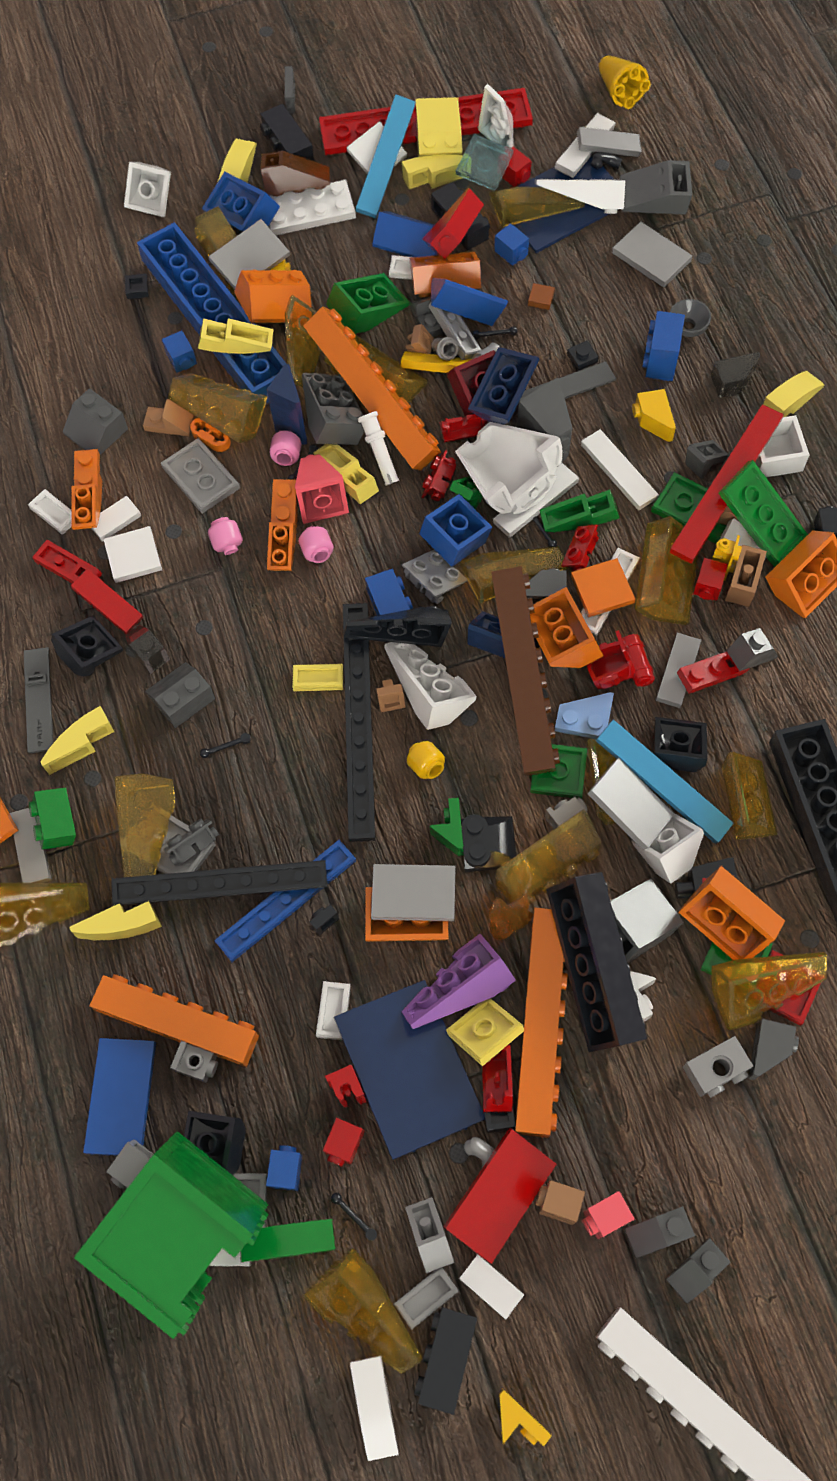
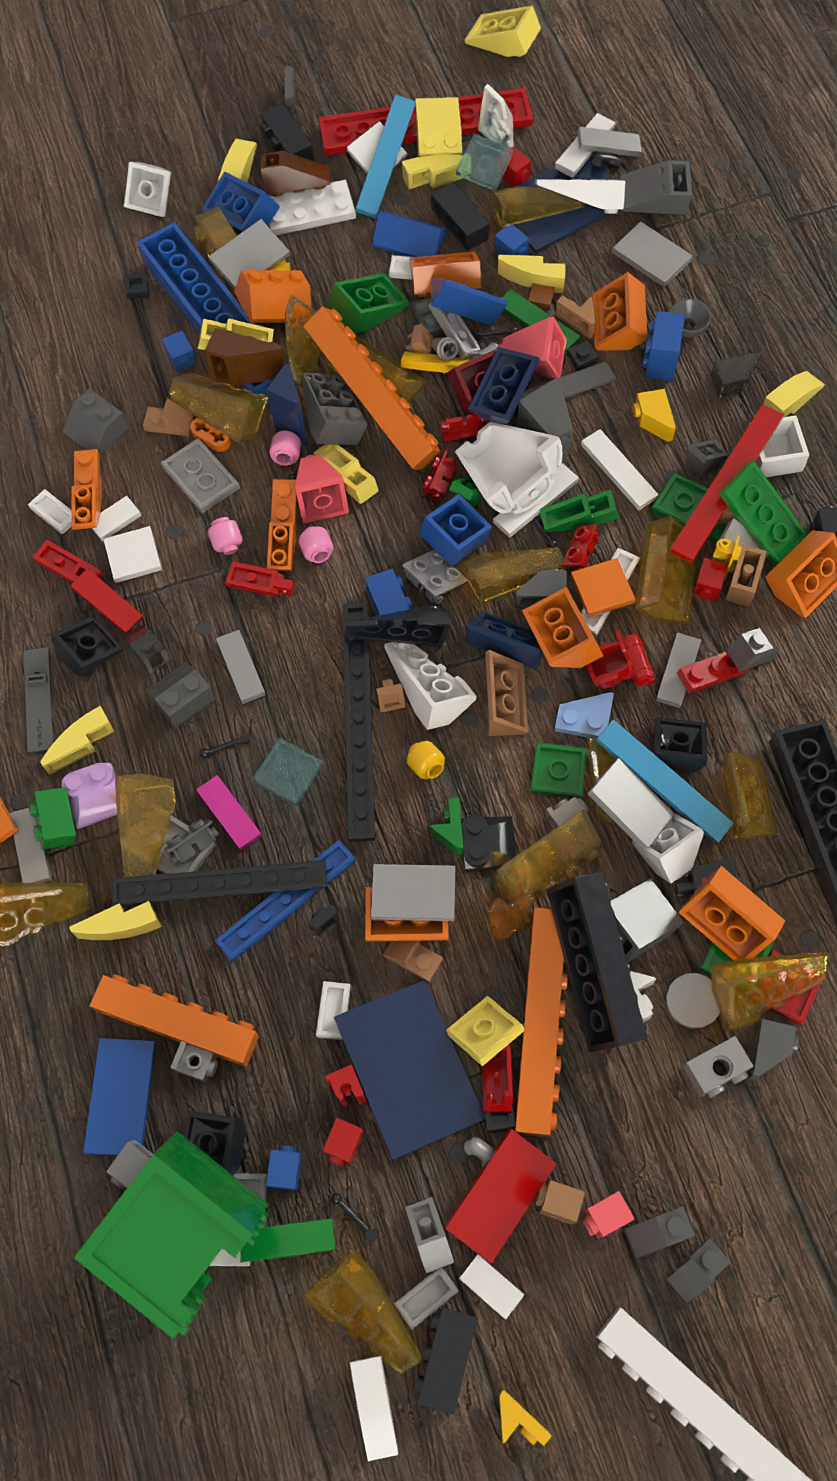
light yellow tile [293,664,343,691] -> none
white pin [358,411,399,486] -> none
medium lavender wedge [402,934,516,1029] -> none
red slope [423,188,484,259] -> none
reddish brown brick [491,566,560,776] -> none
yellow cone [599,56,651,109] -> none
none -> lavender slope [61,763,127,829]
none -> dark pink tile [196,775,262,851]
none -> reddish brown slope [205,328,285,386]
none -> light grey tile [216,630,266,704]
none -> red hinge [225,561,295,596]
none -> clear light blue tile [252,738,324,806]
none -> medium nougat slope [383,941,443,983]
none -> light yellow slope [465,6,541,57]
none -> medium nougat slope [485,650,528,736]
none -> light yellow slope [498,255,565,293]
none -> coral slope [499,317,567,380]
none -> green tile [502,289,580,355]
none -> medium nougat slope [556,296,596,339]
none -> orange slope [593,272,647,350]
none -> light grey tile [665,973,722,1029]

